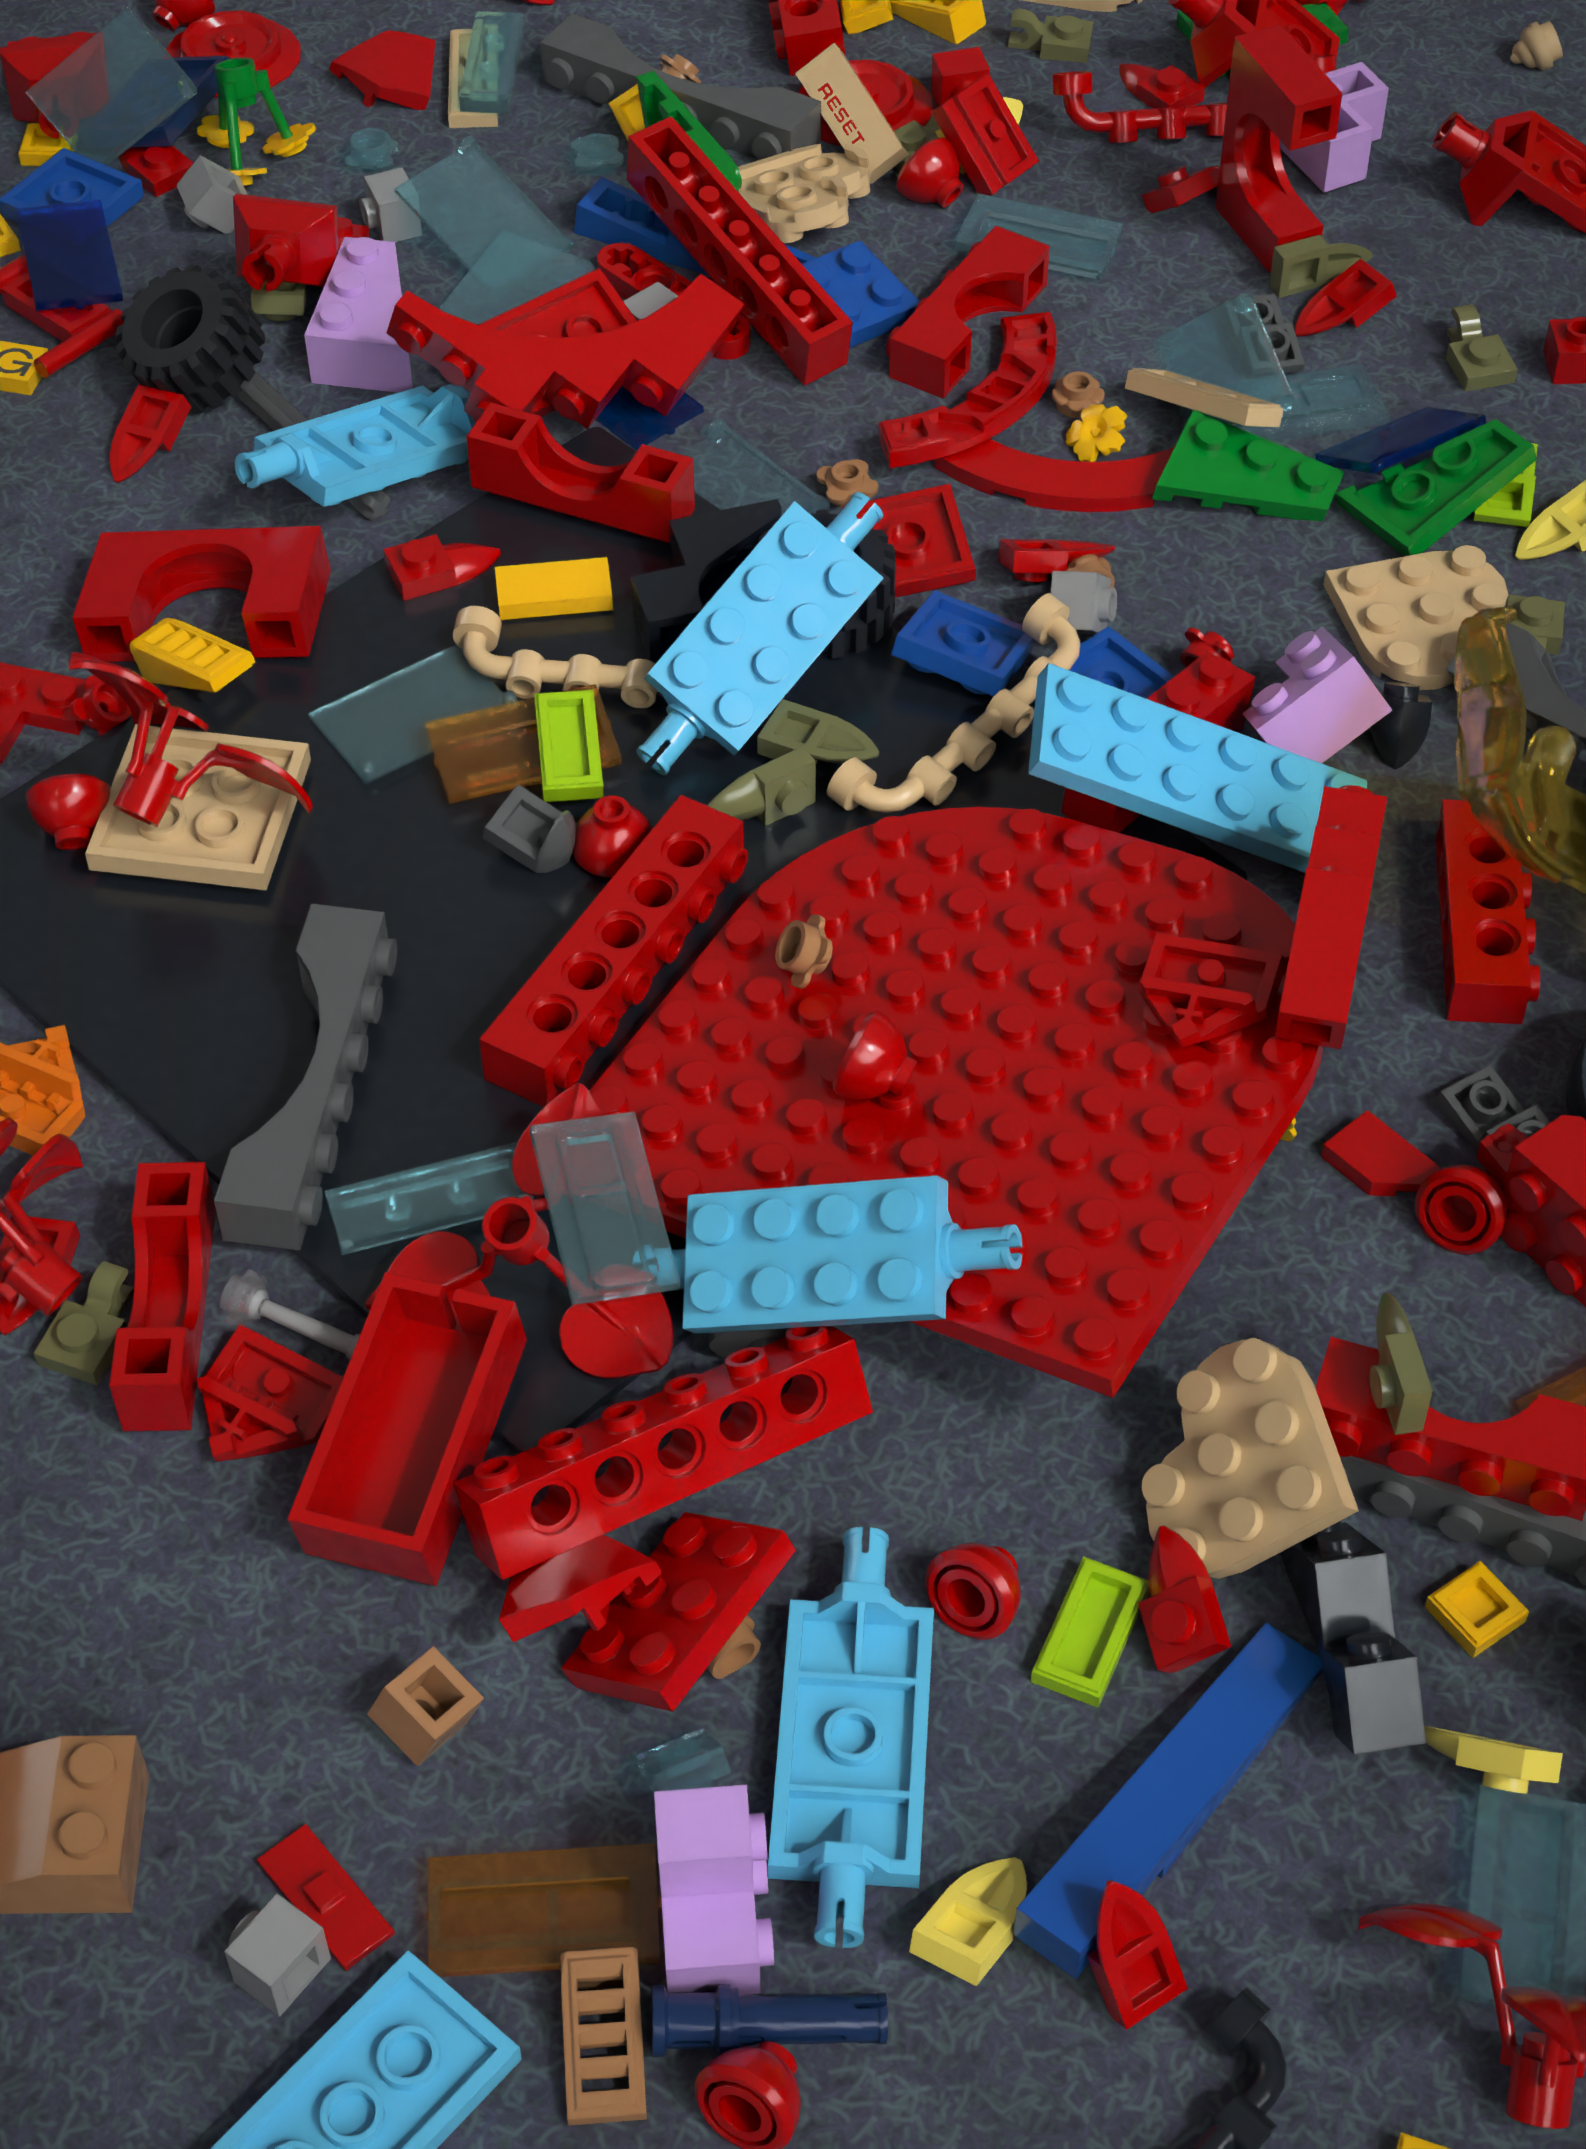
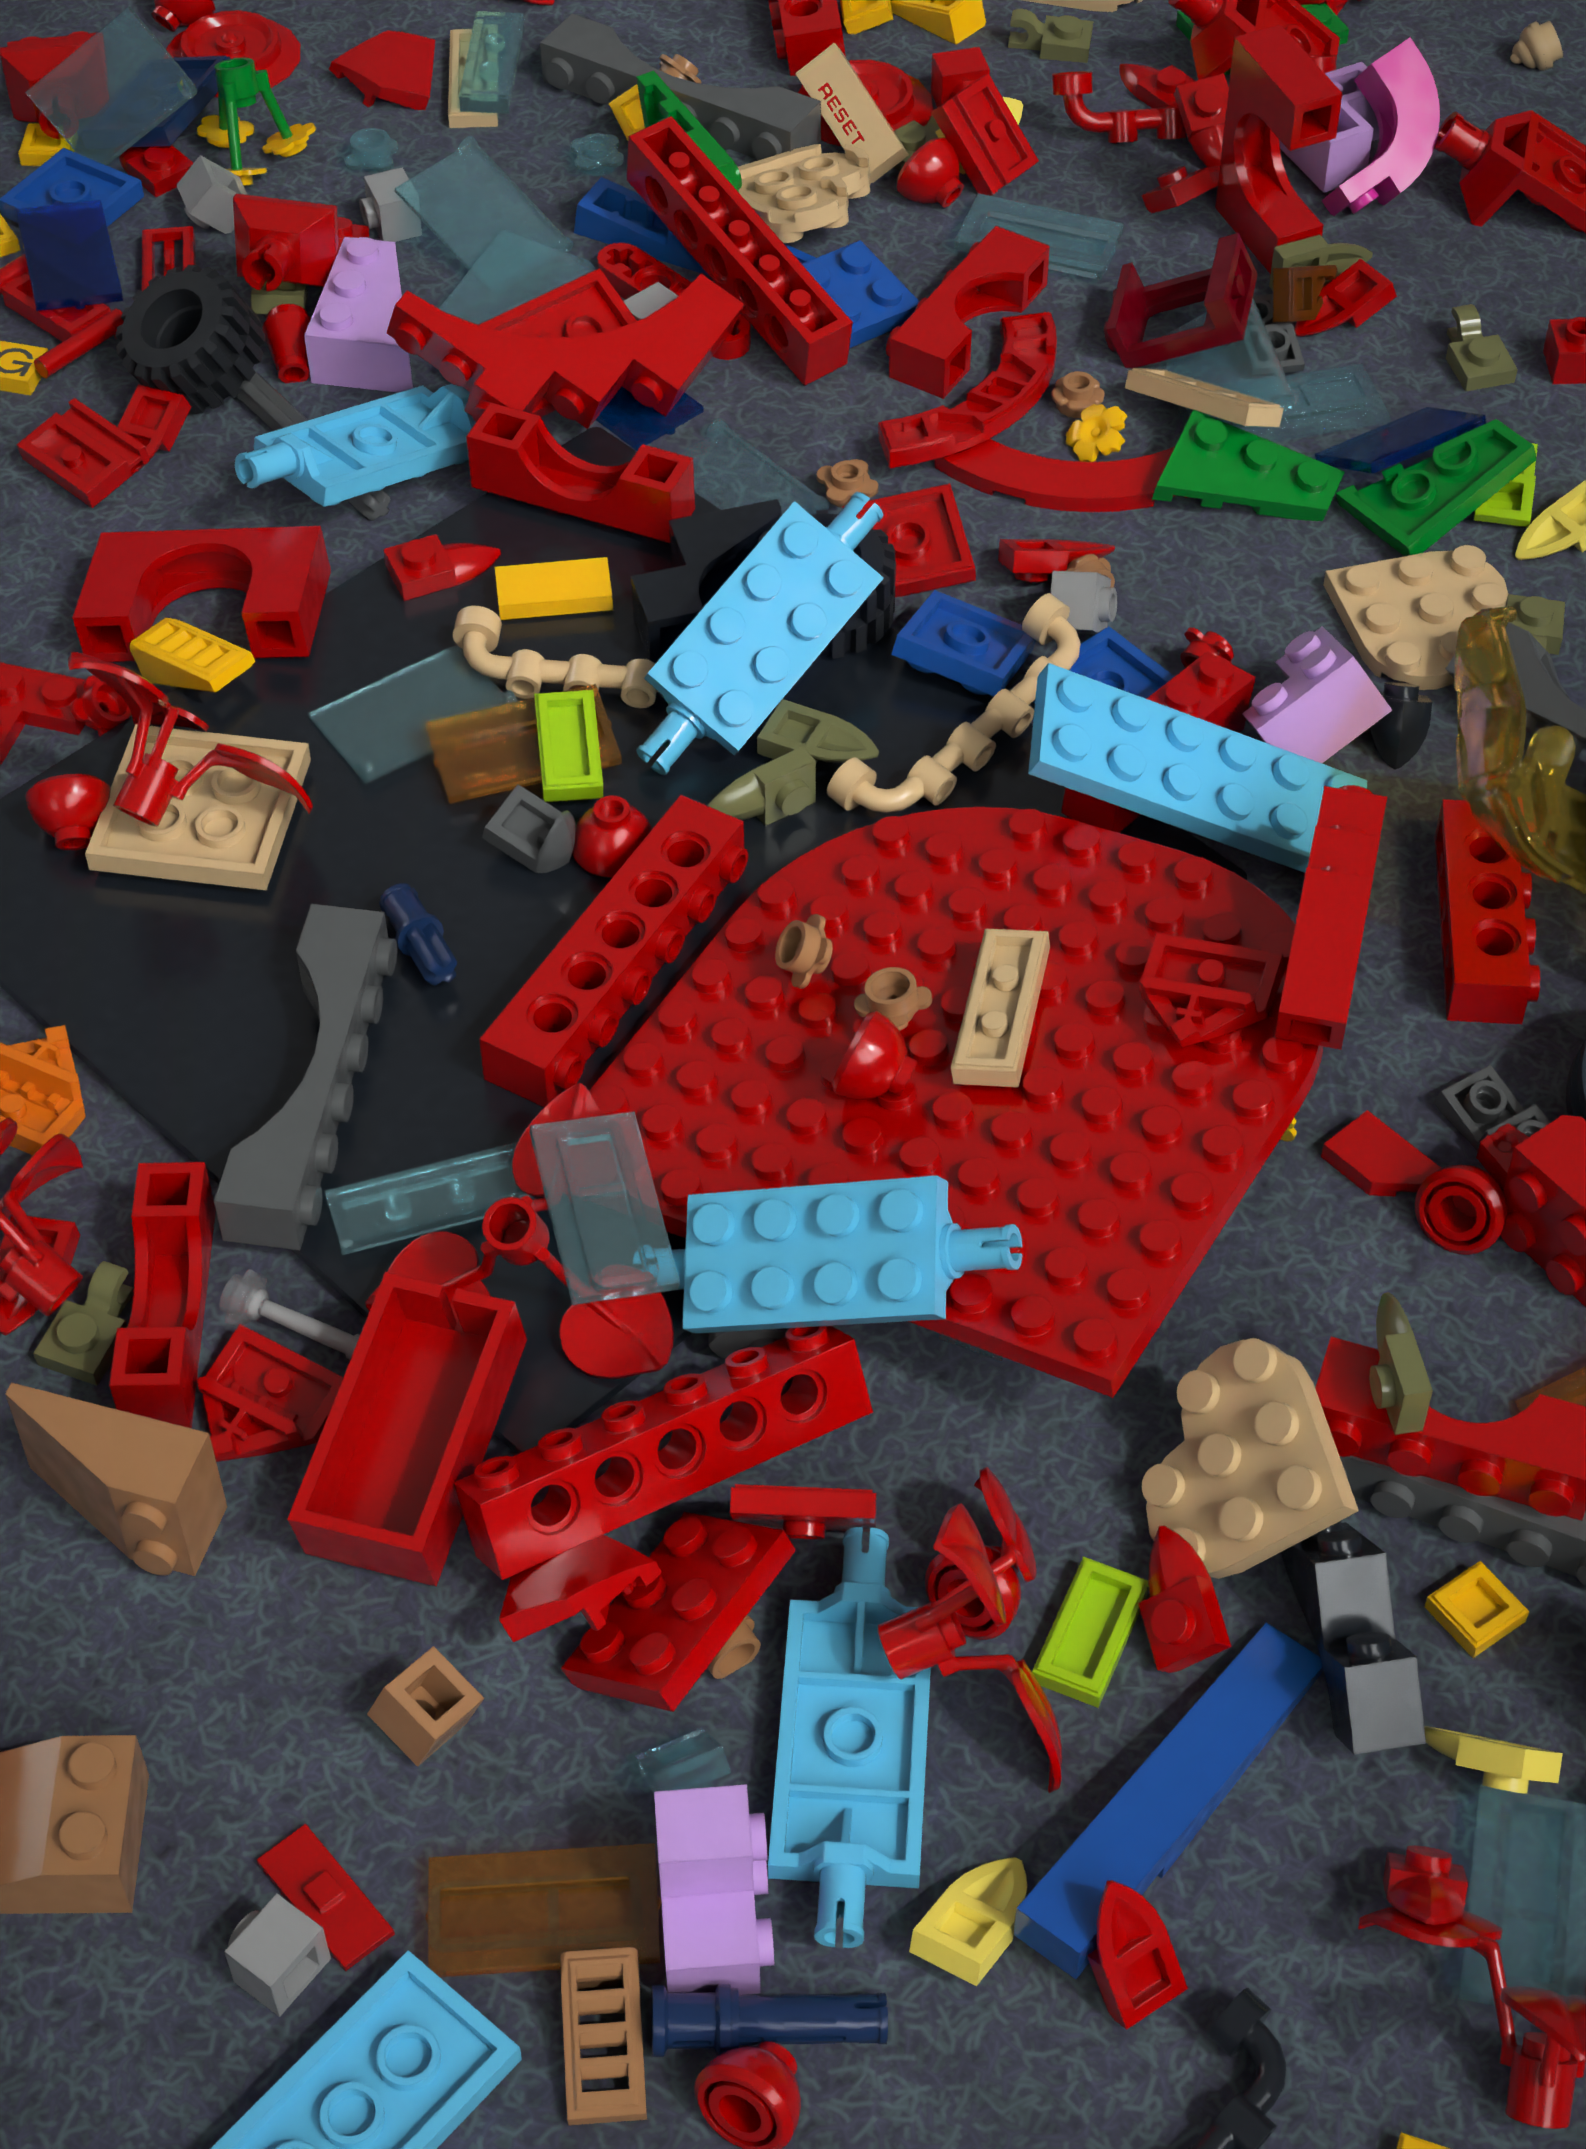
none -> medium nougat slope [5,1383,228,1576]
none -> red plate [16,398,150,508]
none -> red tile [142,226,196,291]
none -> red cone [262,304,311,383]
none -> dark blue axle [379,883,457,986]
none -> red plate [730,1484,877,1540]
none -> medium nougat plate [854,967,932,1031]
none -> red plant [878,1466,1062,1793]
none -> tan tile [951,929,1050,1087]
none -> dark red window [1104,233,1258,369]
none -> red plate [1174,73,1229,167]
none -> reddish brown tile [1273,265,1337,322]
none -> arch [1321,37,1440,216]
none -> red plate [1383,1845,1468,1925]

